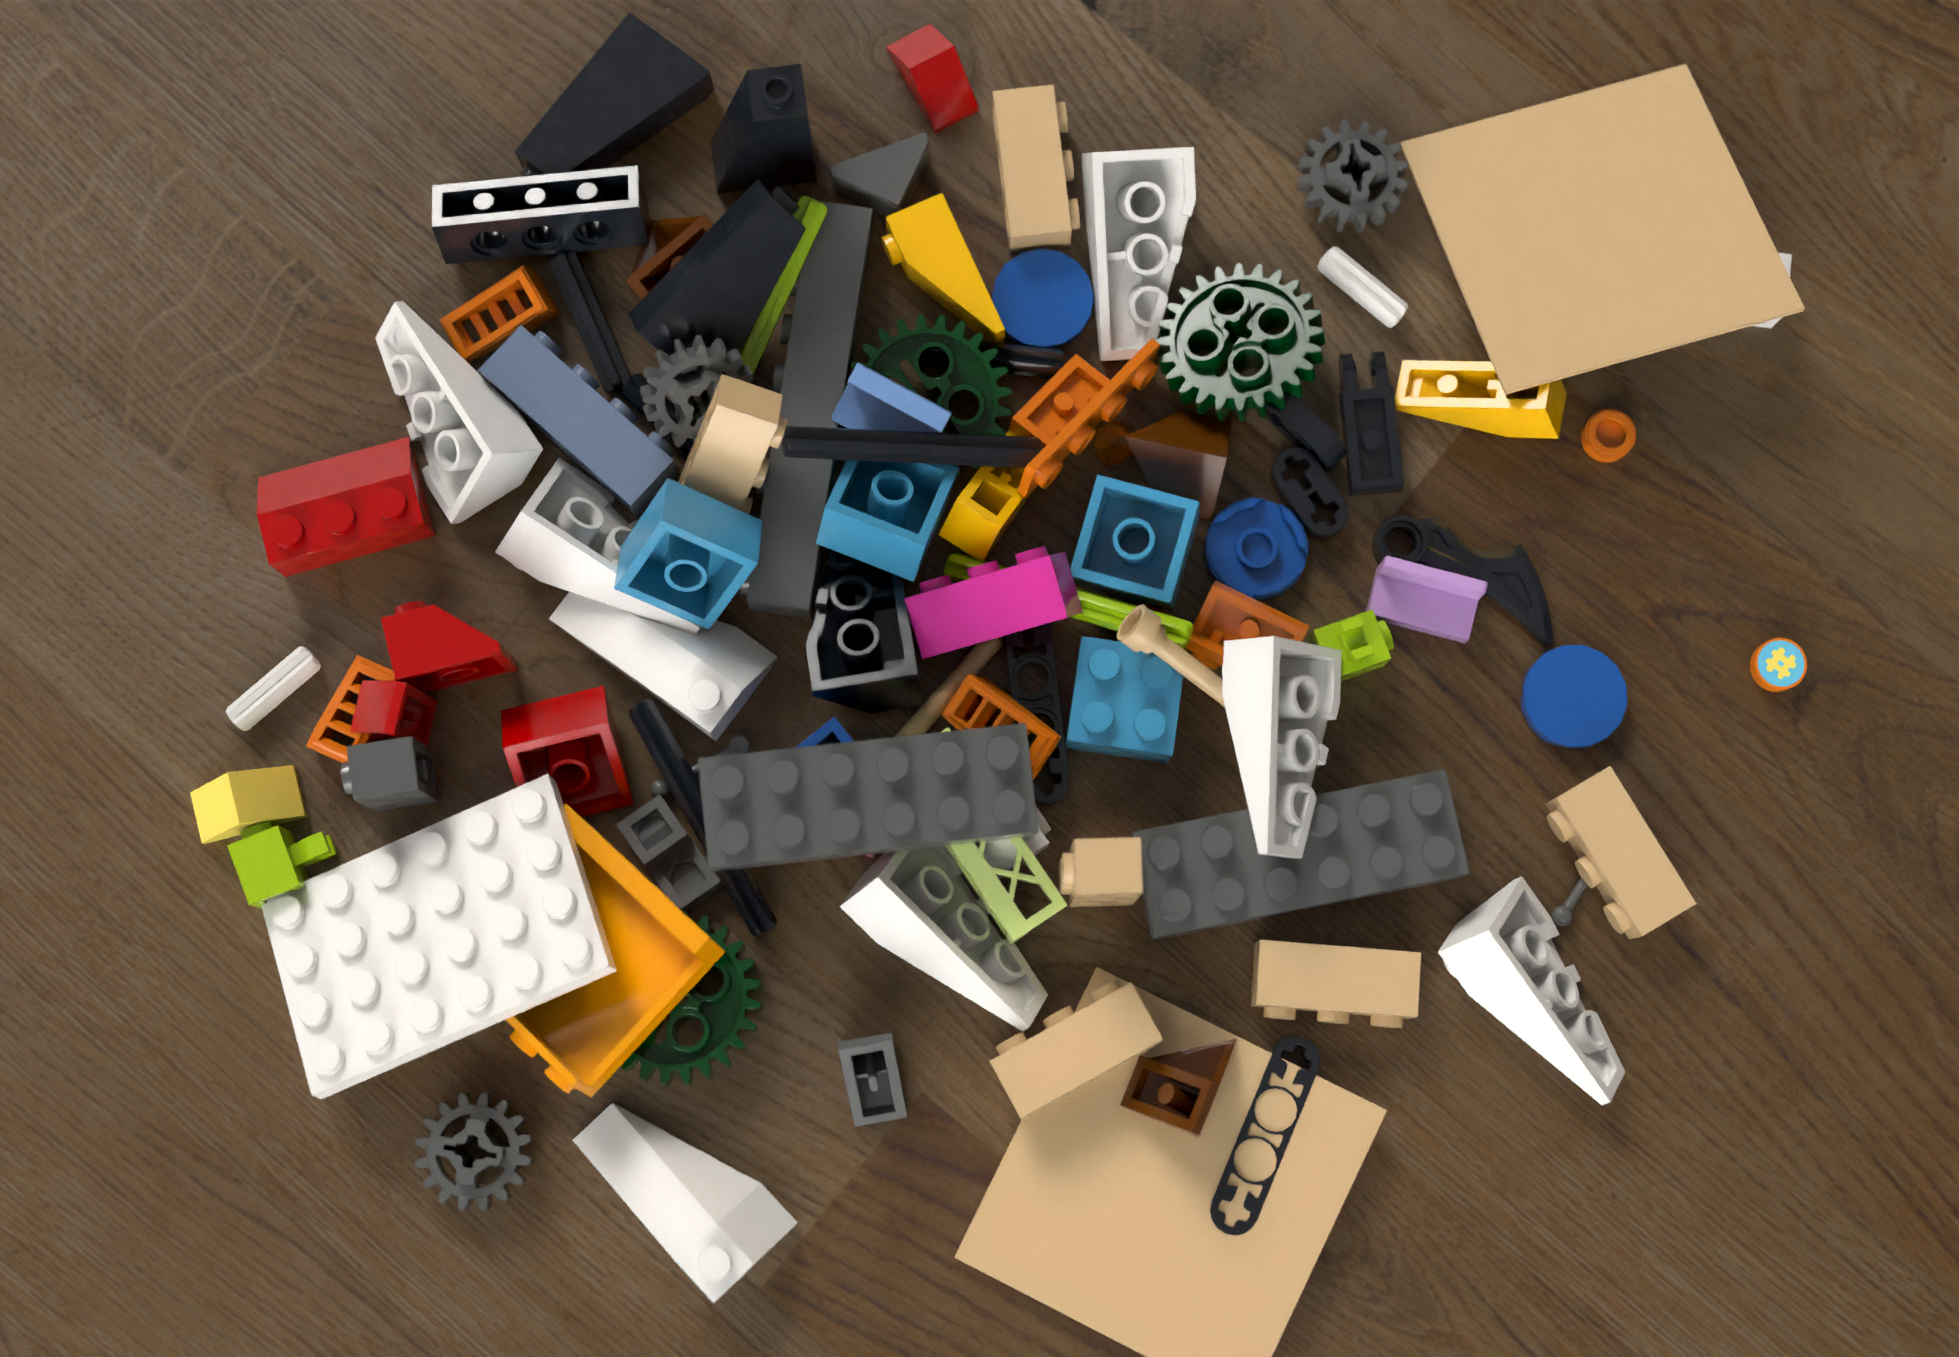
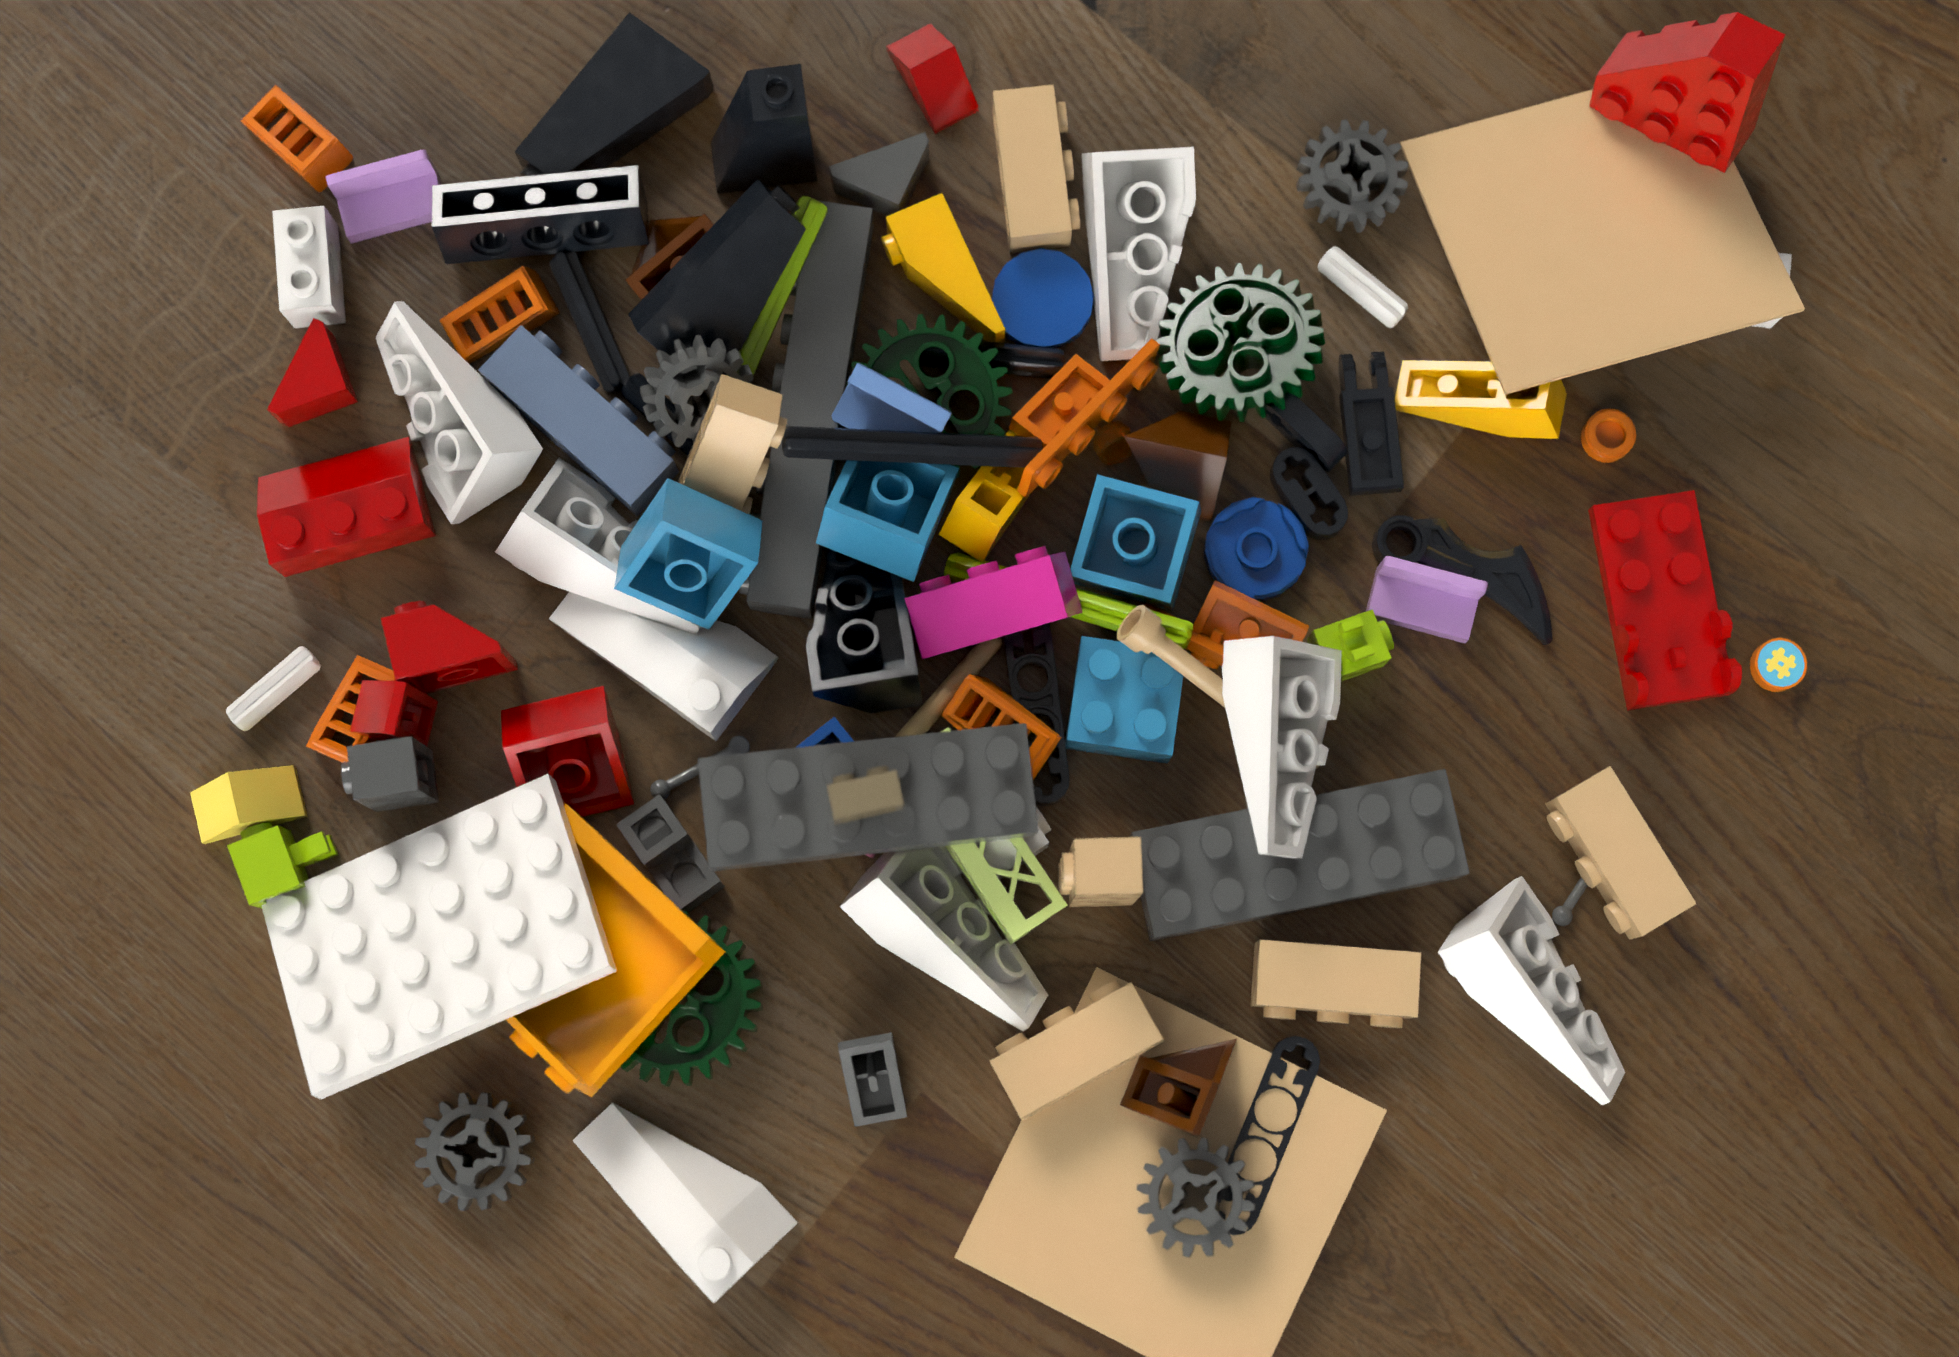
black axle [628,699,777,937] -> none
blue tile [1520,645,1627,749] -> none
none -> orange slope [241,85,353,192]
none -> red slope [267,318,358,427]
none -> white brick [272,206,346,328]
none -> lavender panel [326,150,441,243]
none -> dark tan piece [827,766,904,825]
none -> dark grey gear [1136,1137,1256,1257]
none -> red hinge [1588,490,1742,711]
none -> red brick [1589,12,1786,173]

